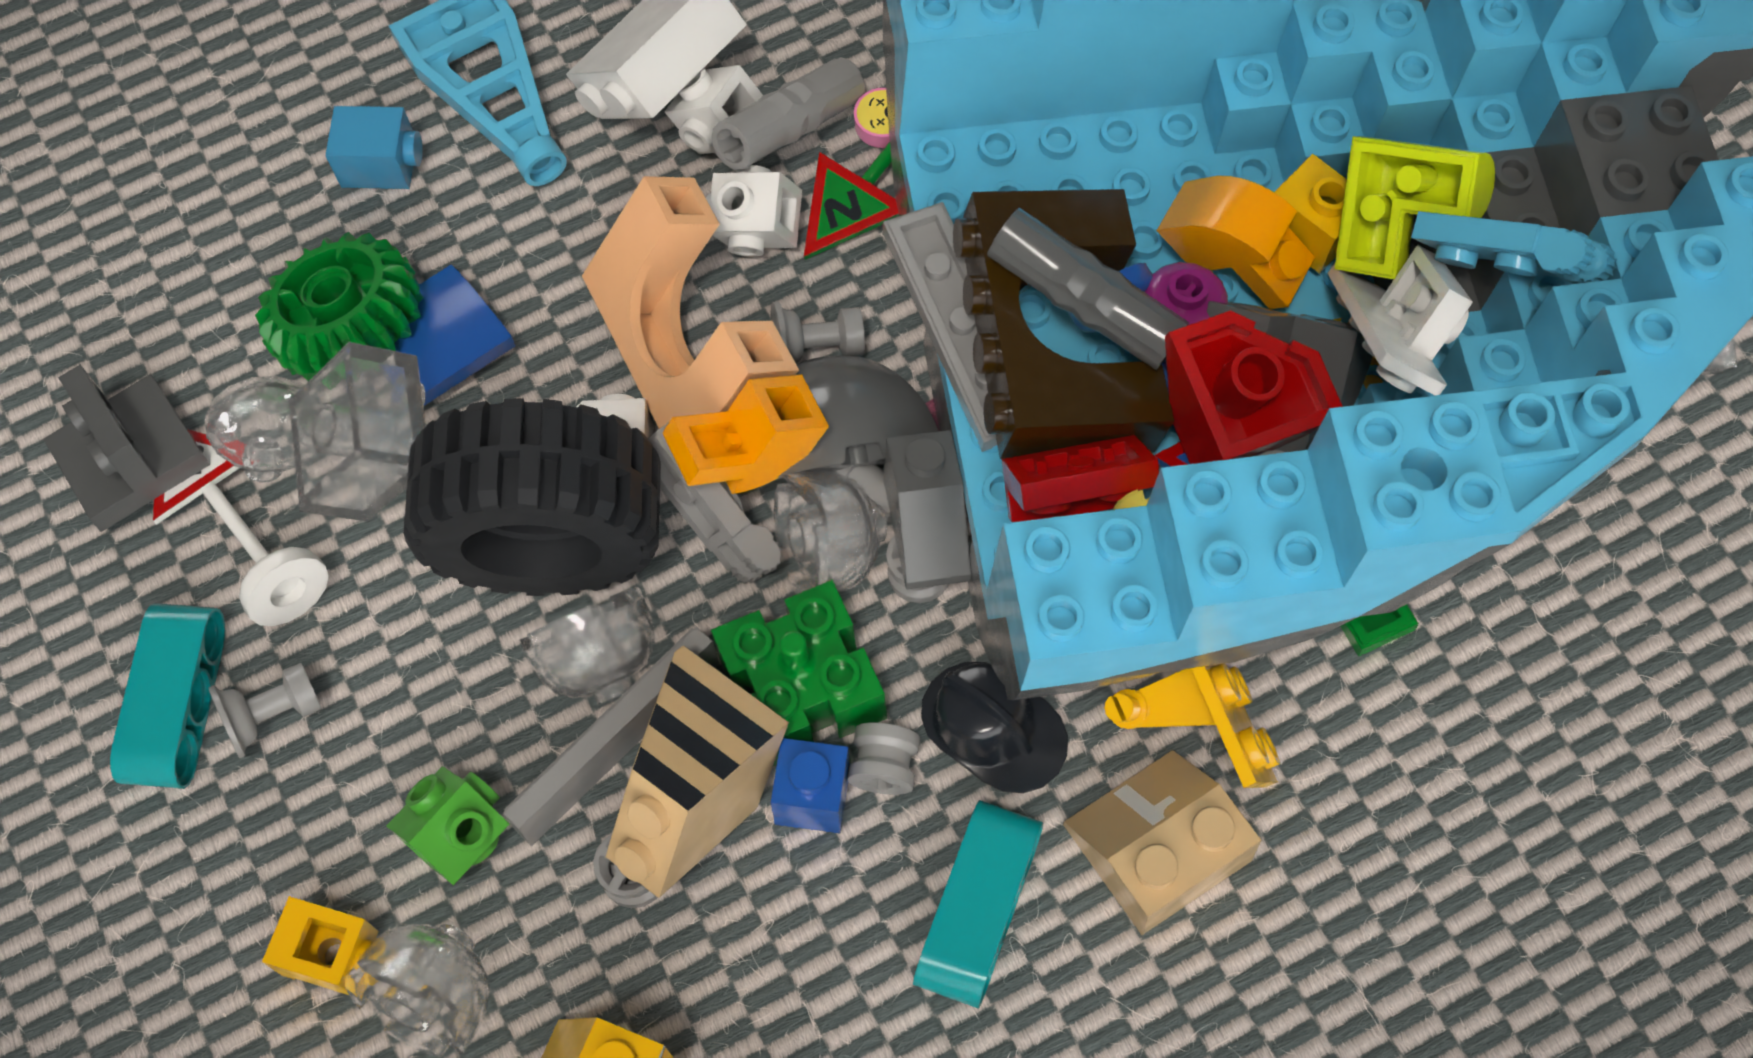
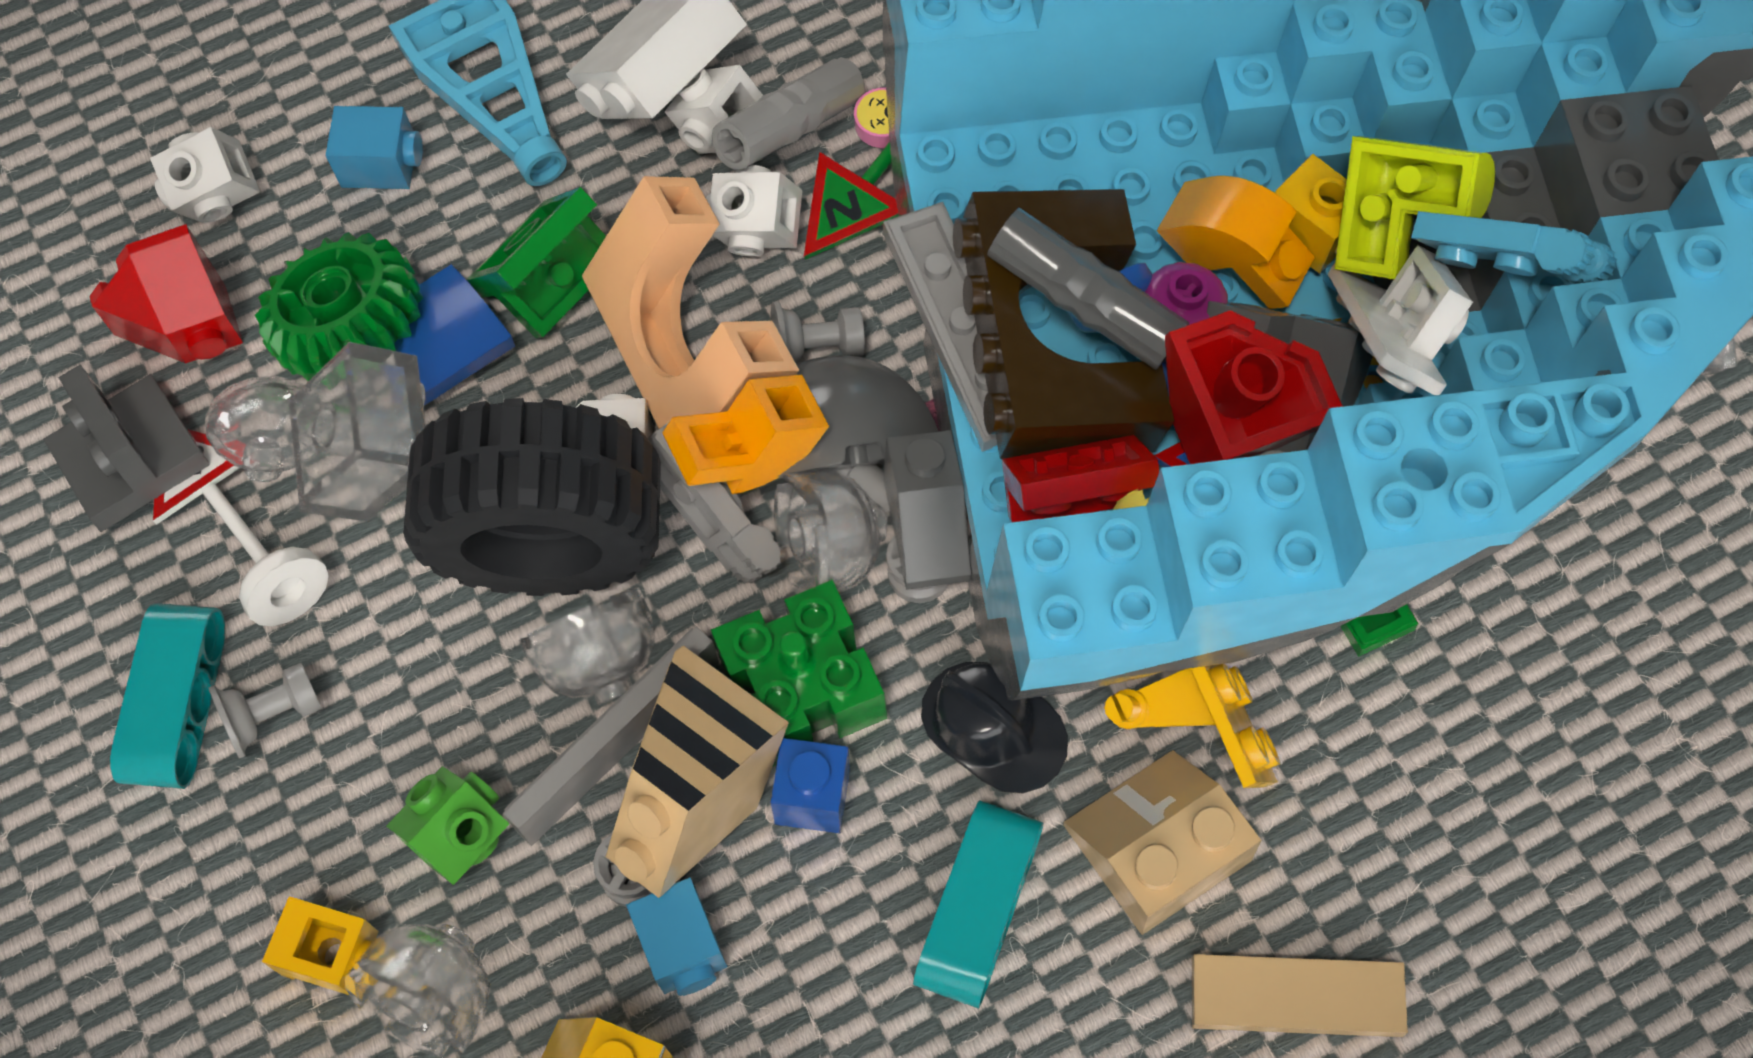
light grey wheel [847,723,920,795] -> none
none -> red slope [89,224,243,363]
none -> white brick [150,127,260,223]
none -> green bracket [466,187,606,339]
none -> dark azure brick [626,877,728,996]
none -> tan tile [1192,954,1408,1037]

